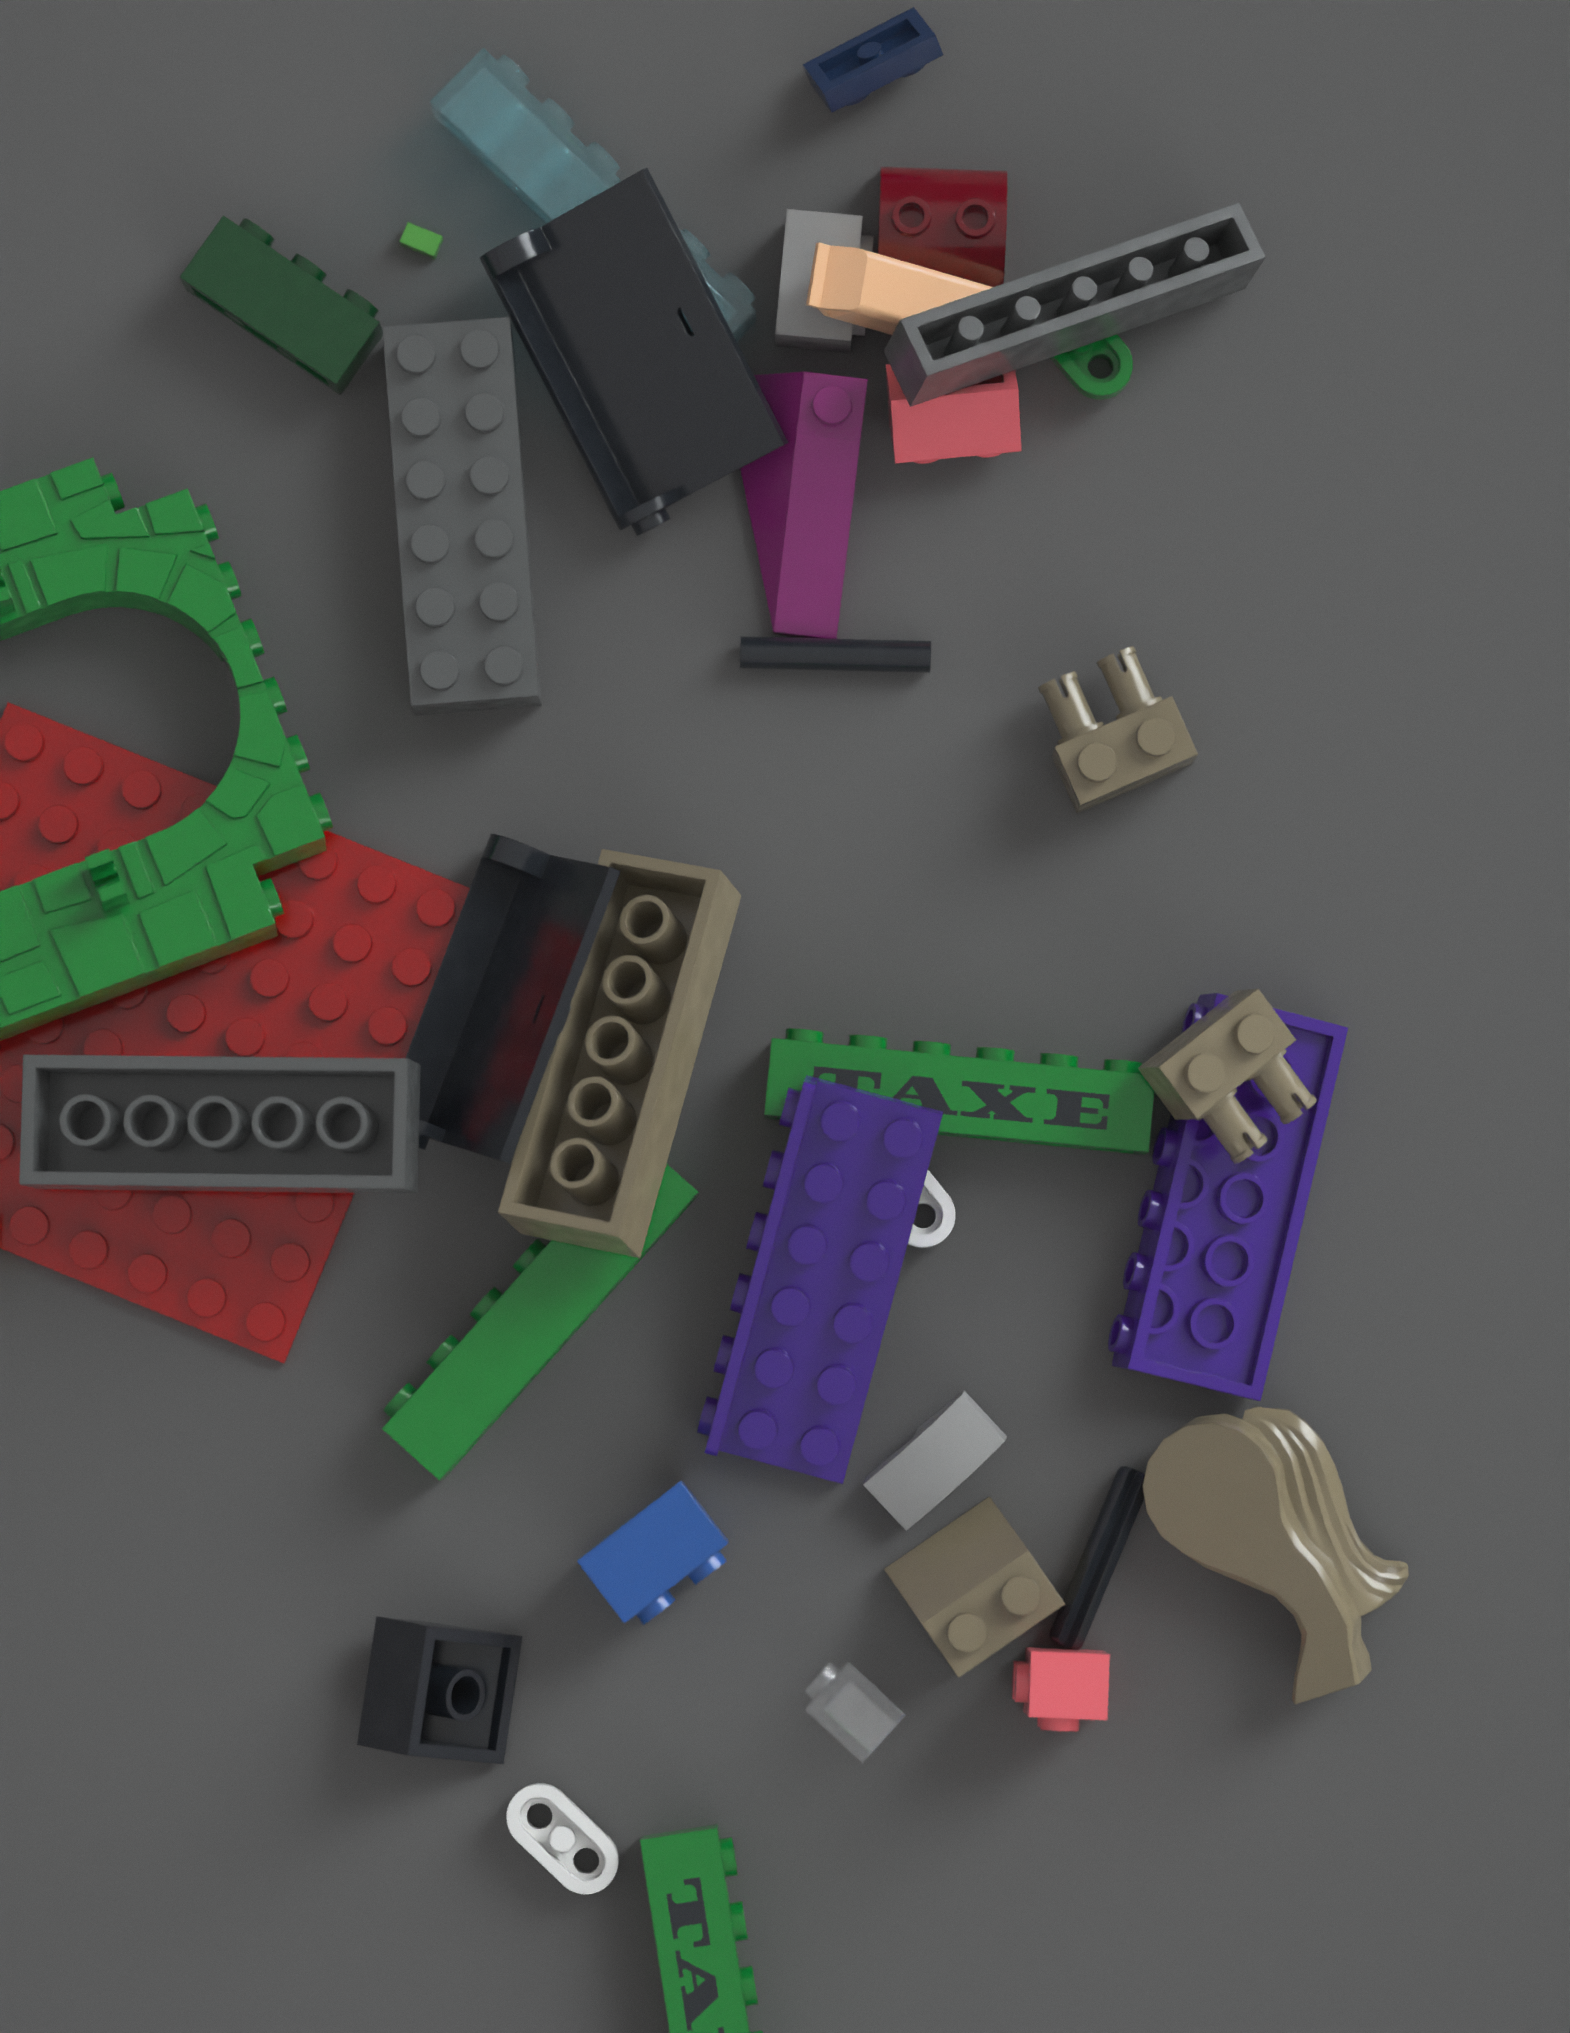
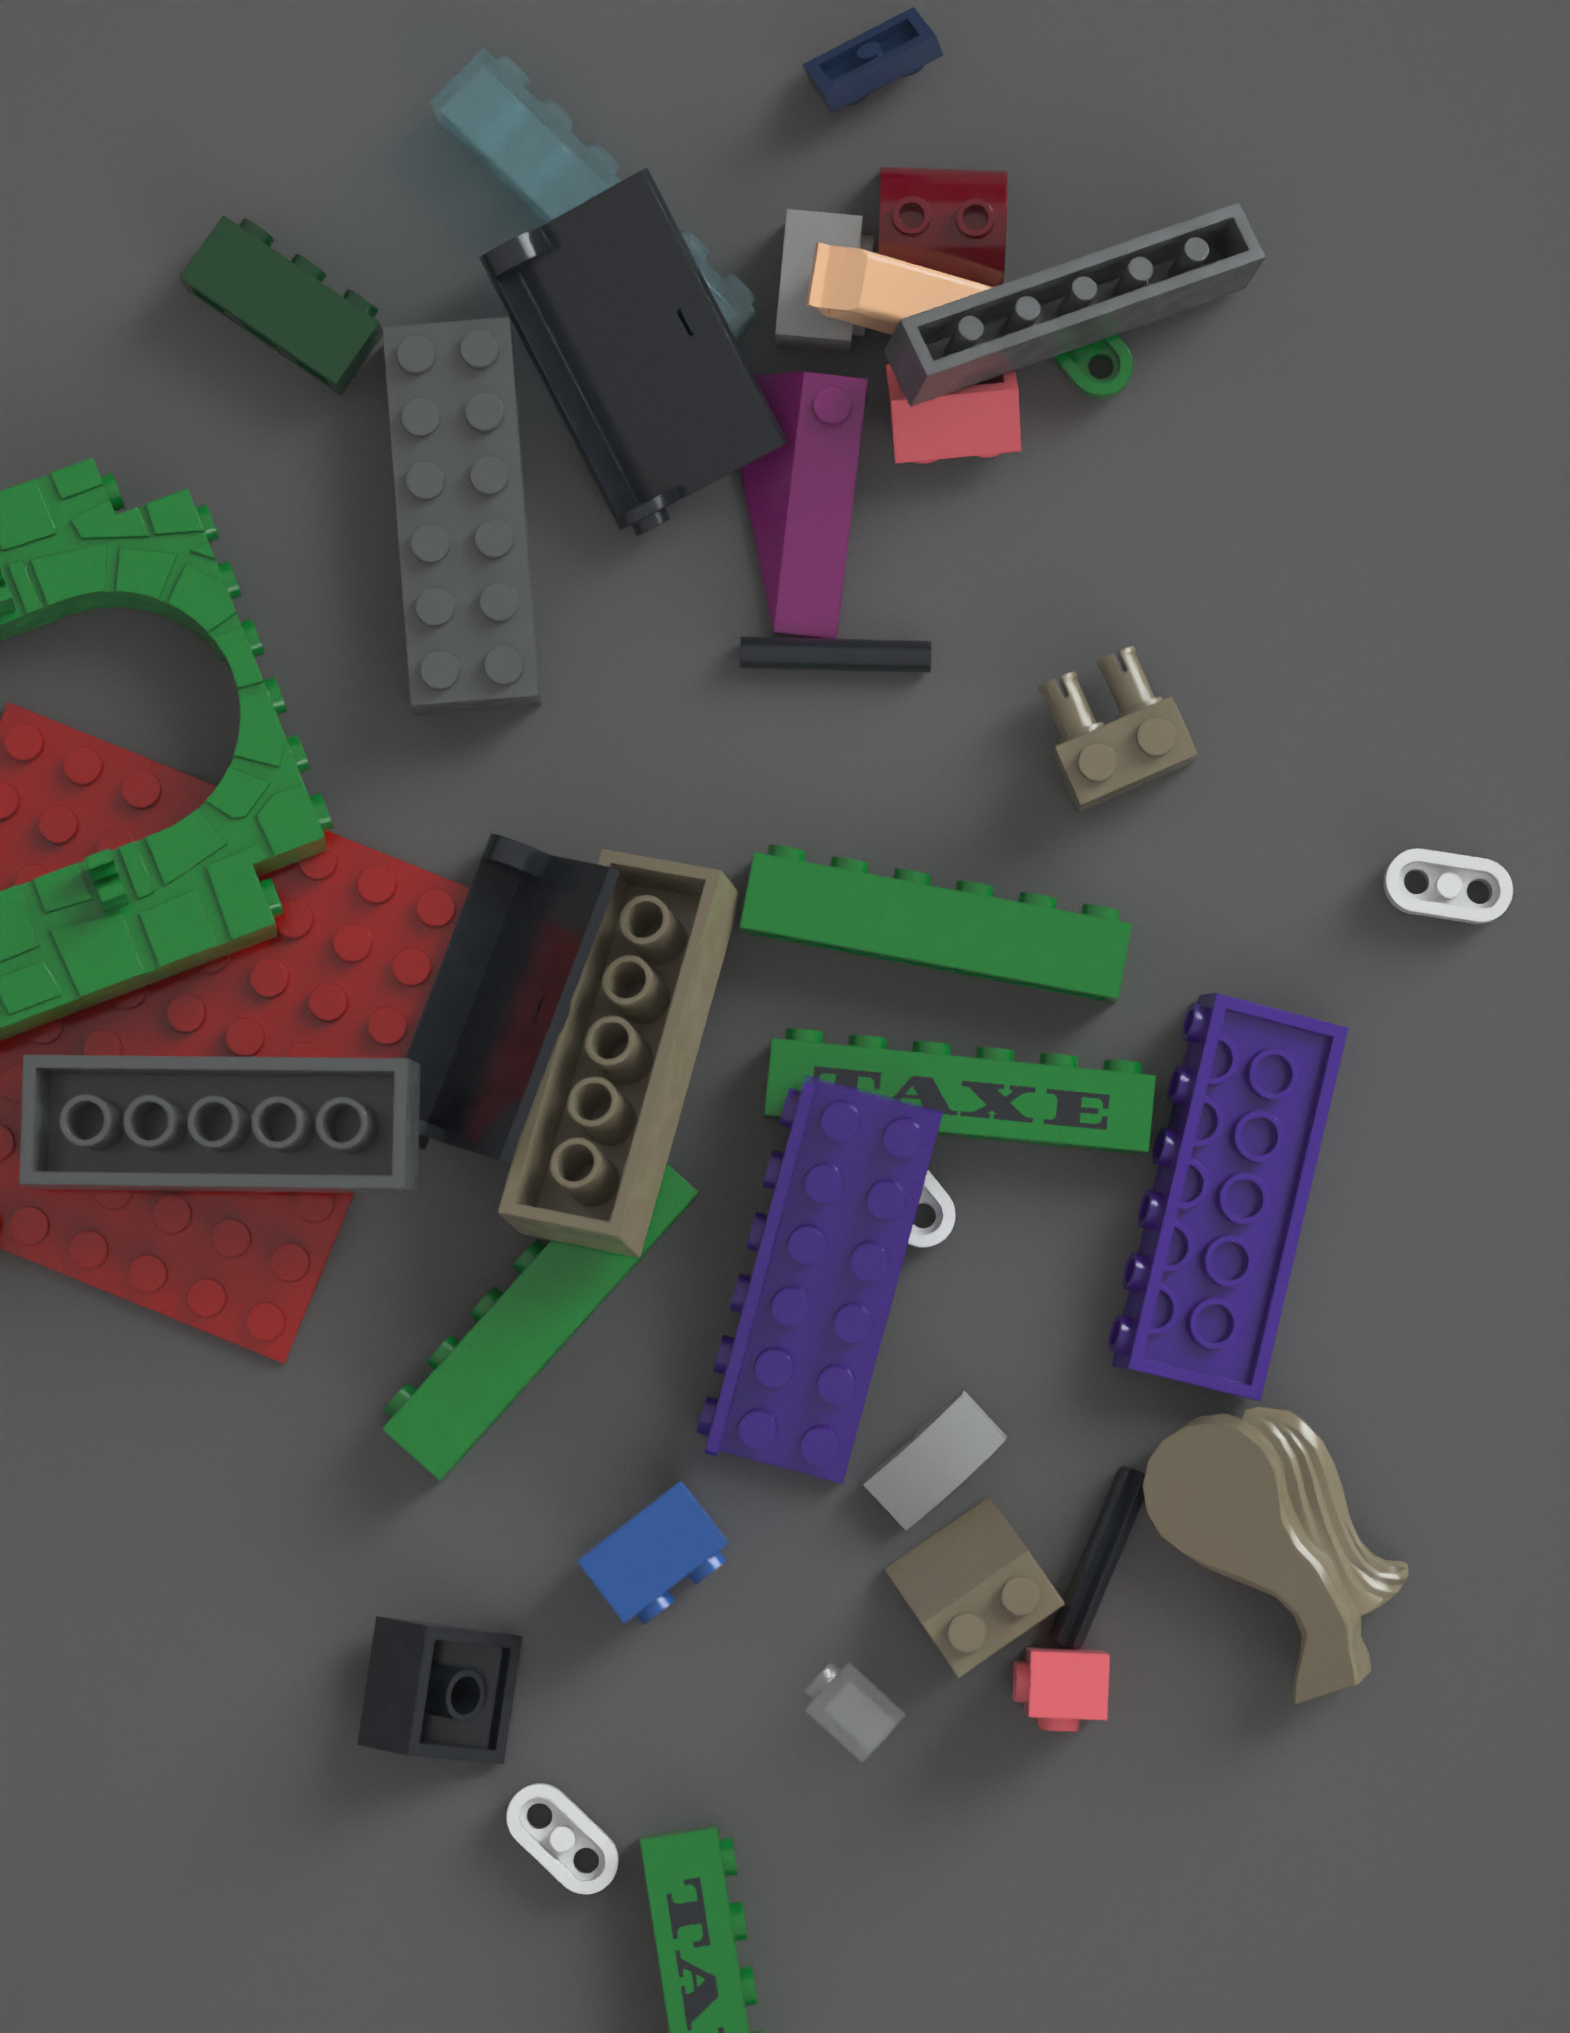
bright green piece [399,222,444,259] -> none
dark tan brick [1138,988,1317,1164] -> none
none -> green brick [740,845,1132,1004]
none -> white plate [1383,848,1513,924]

